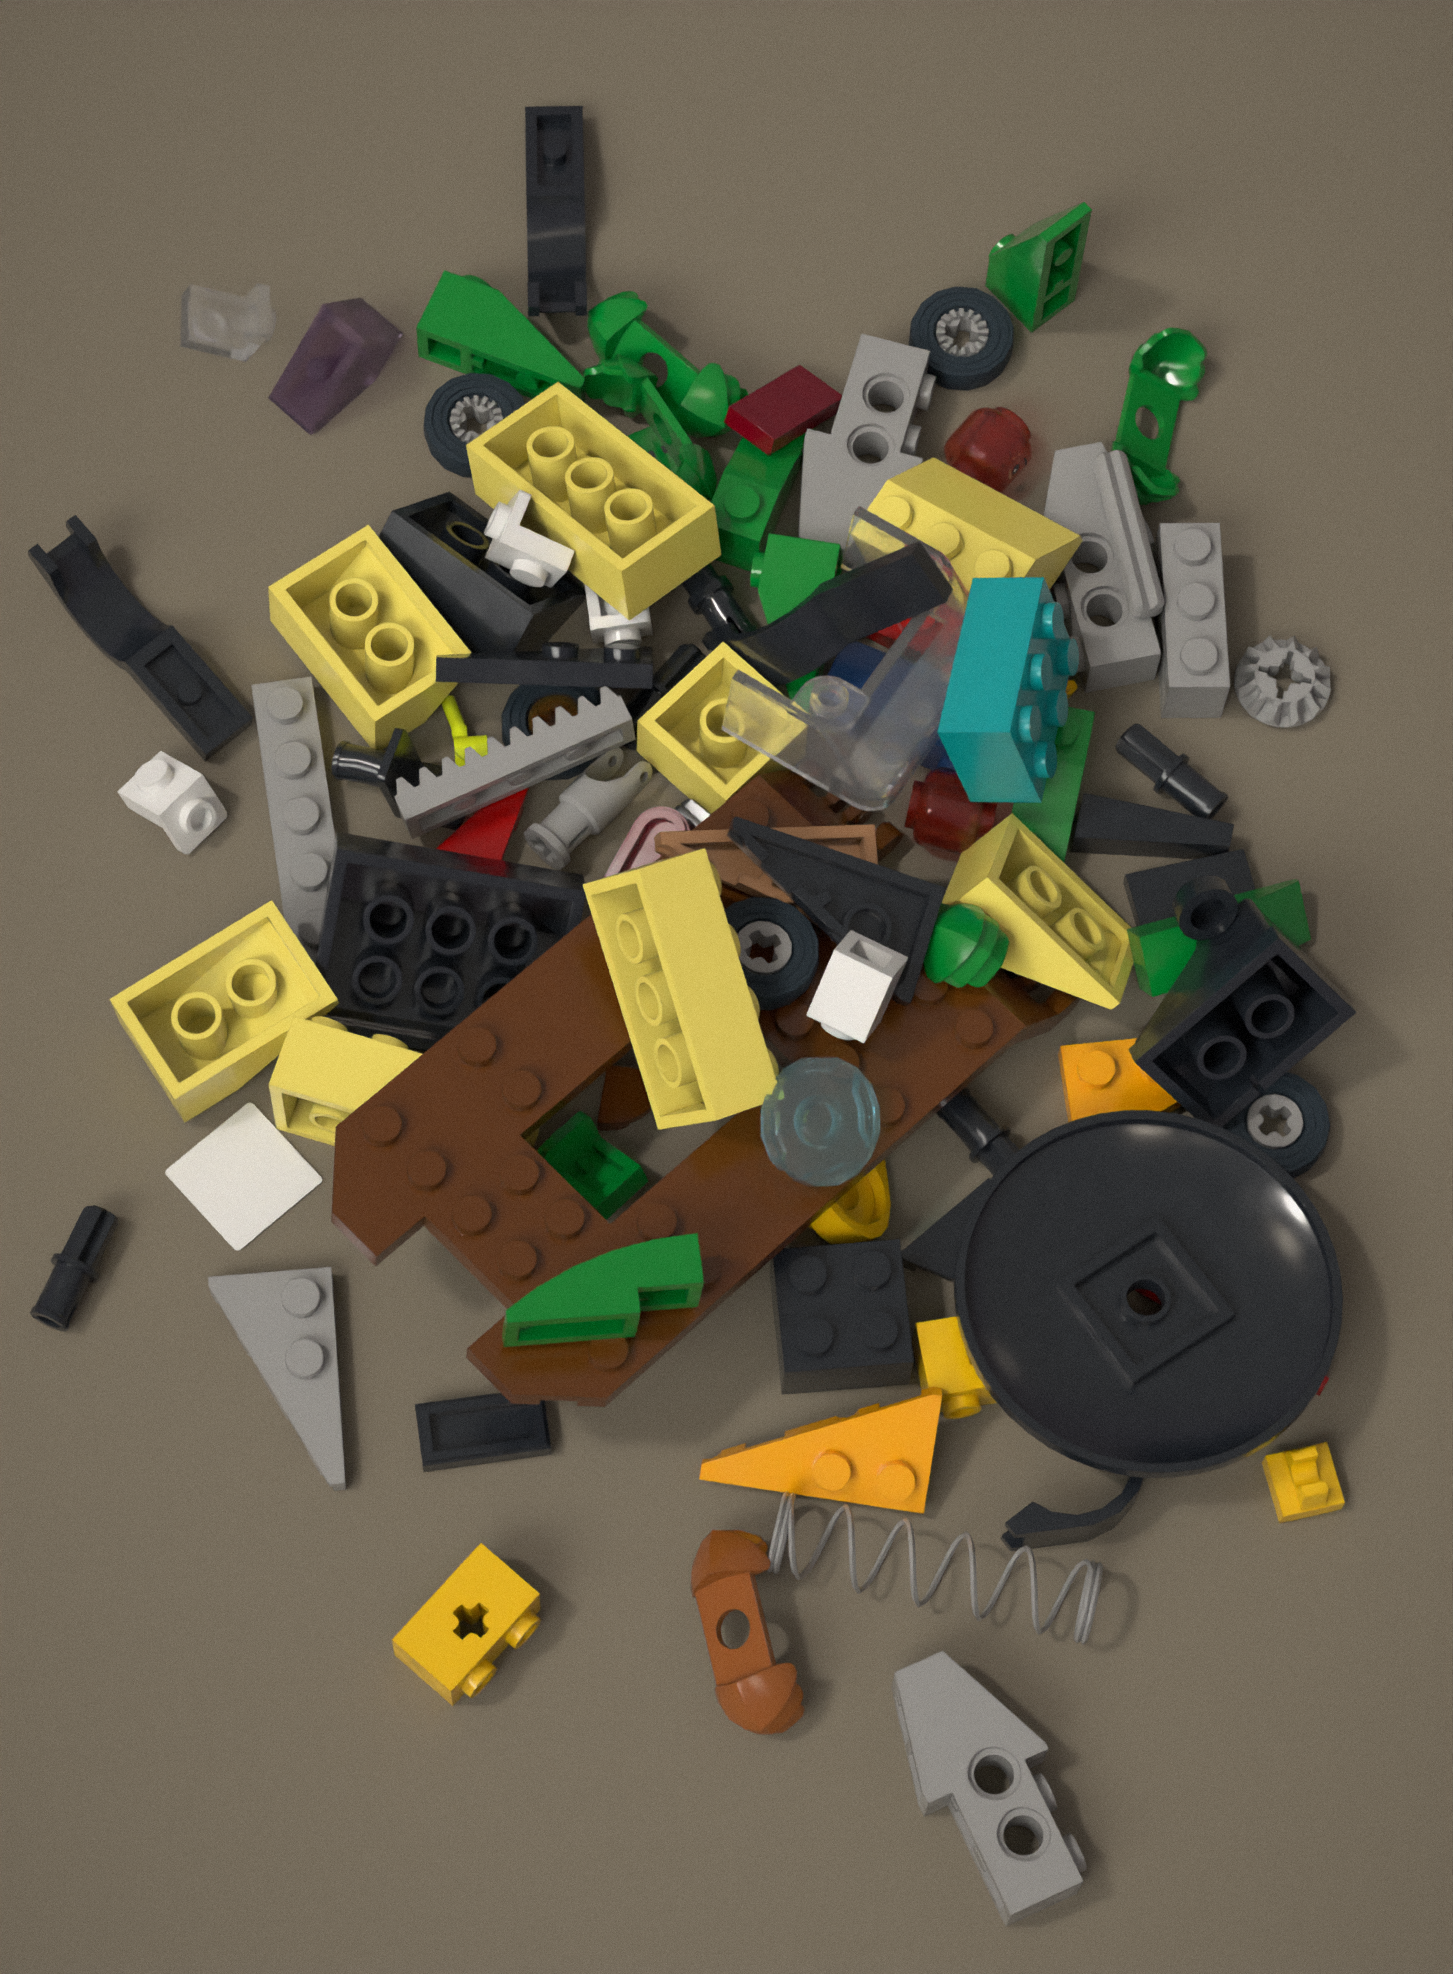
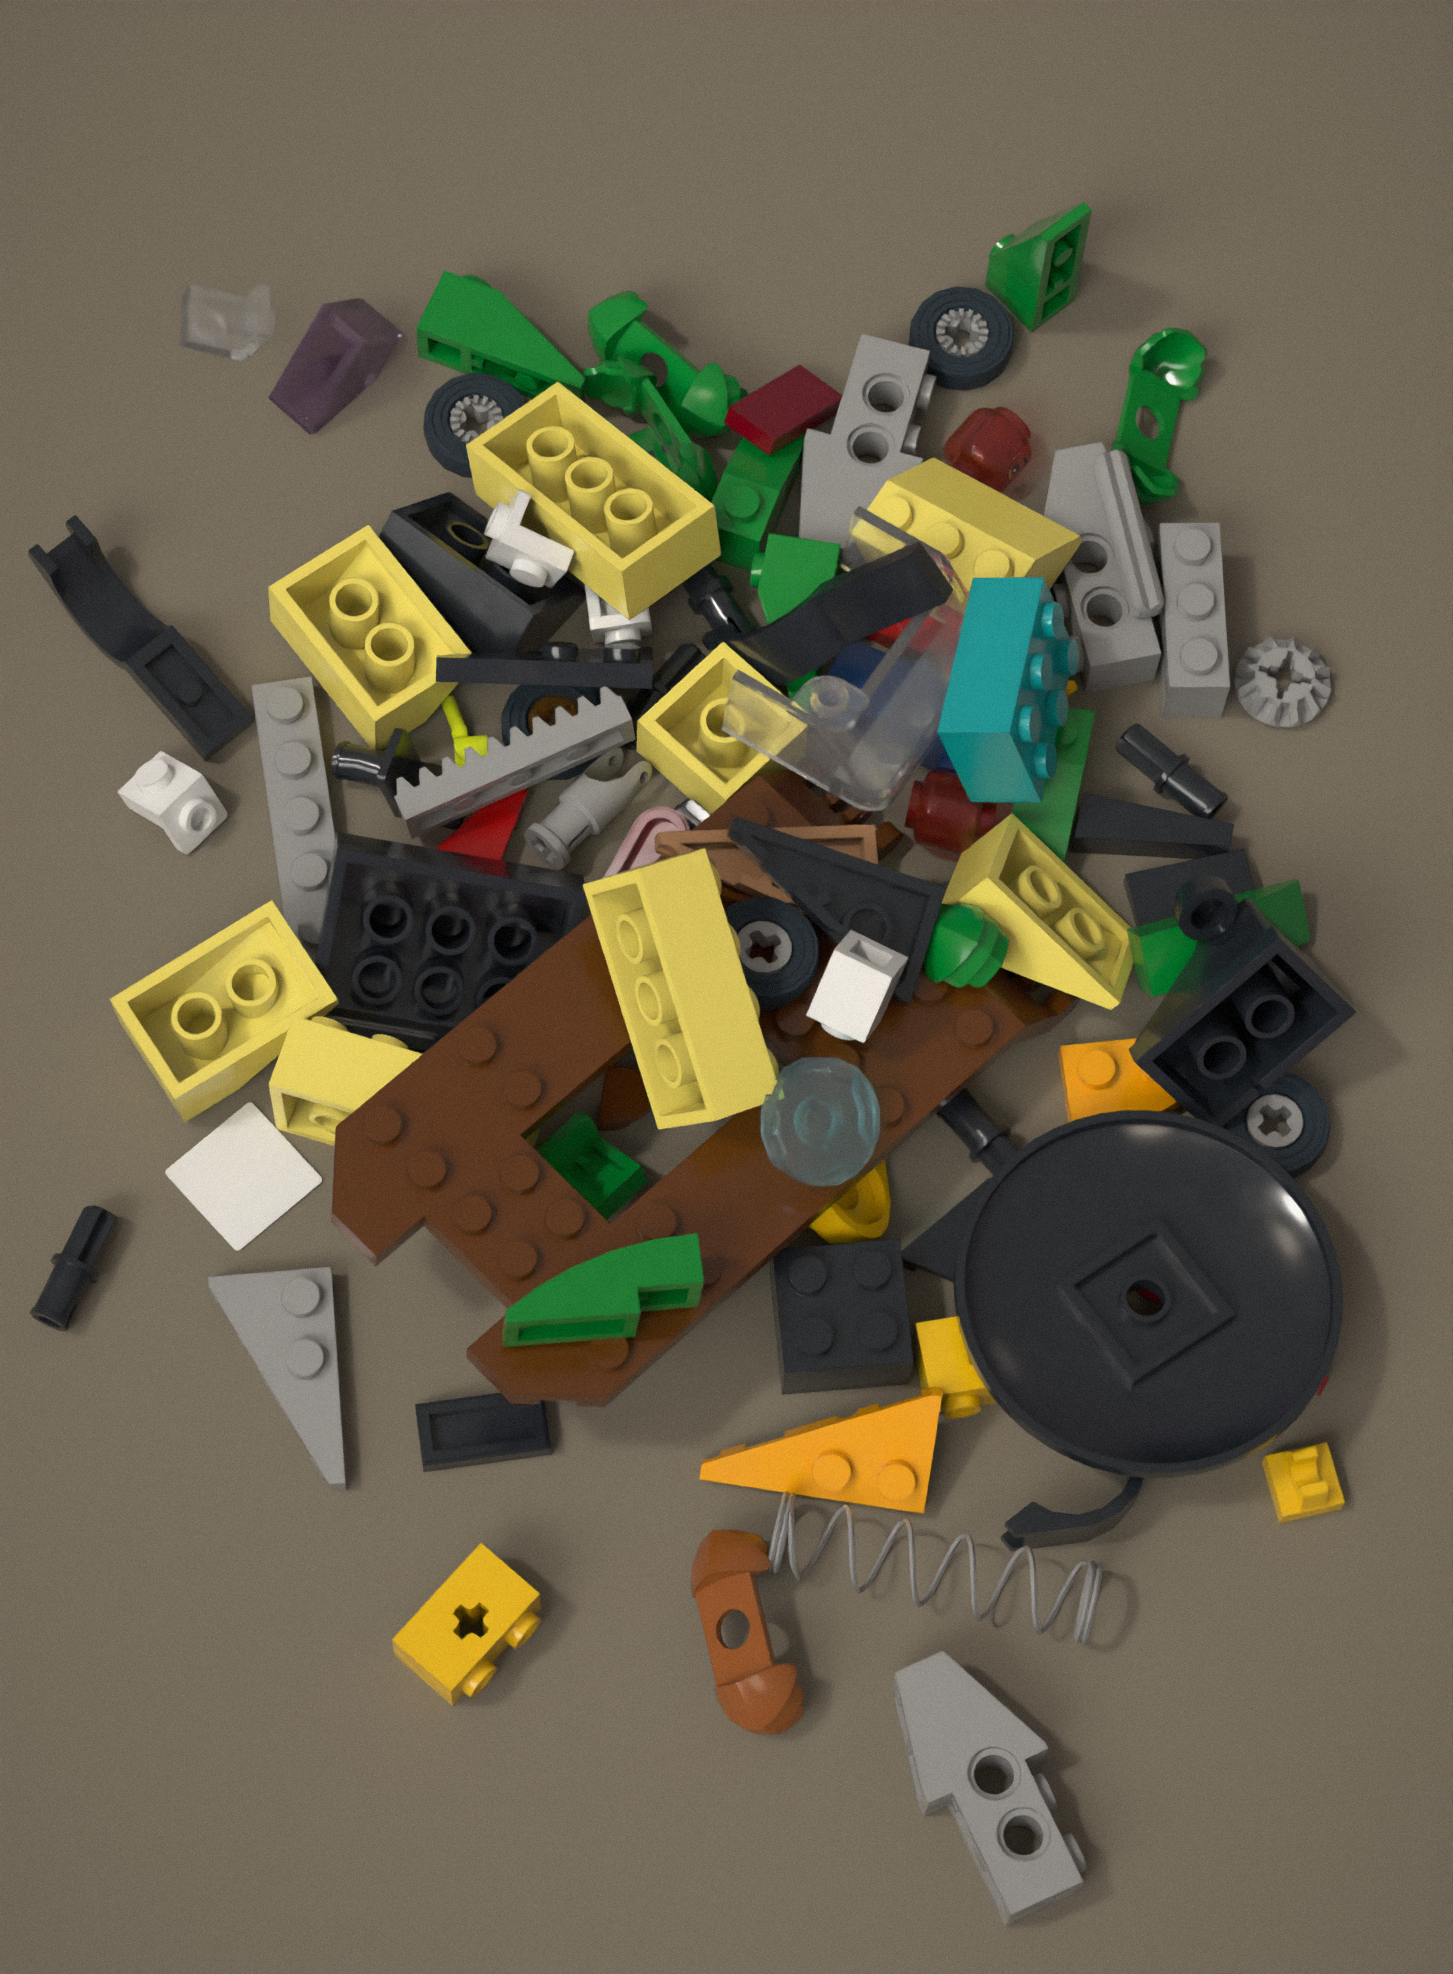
black piece [525,106,587,317] -> none

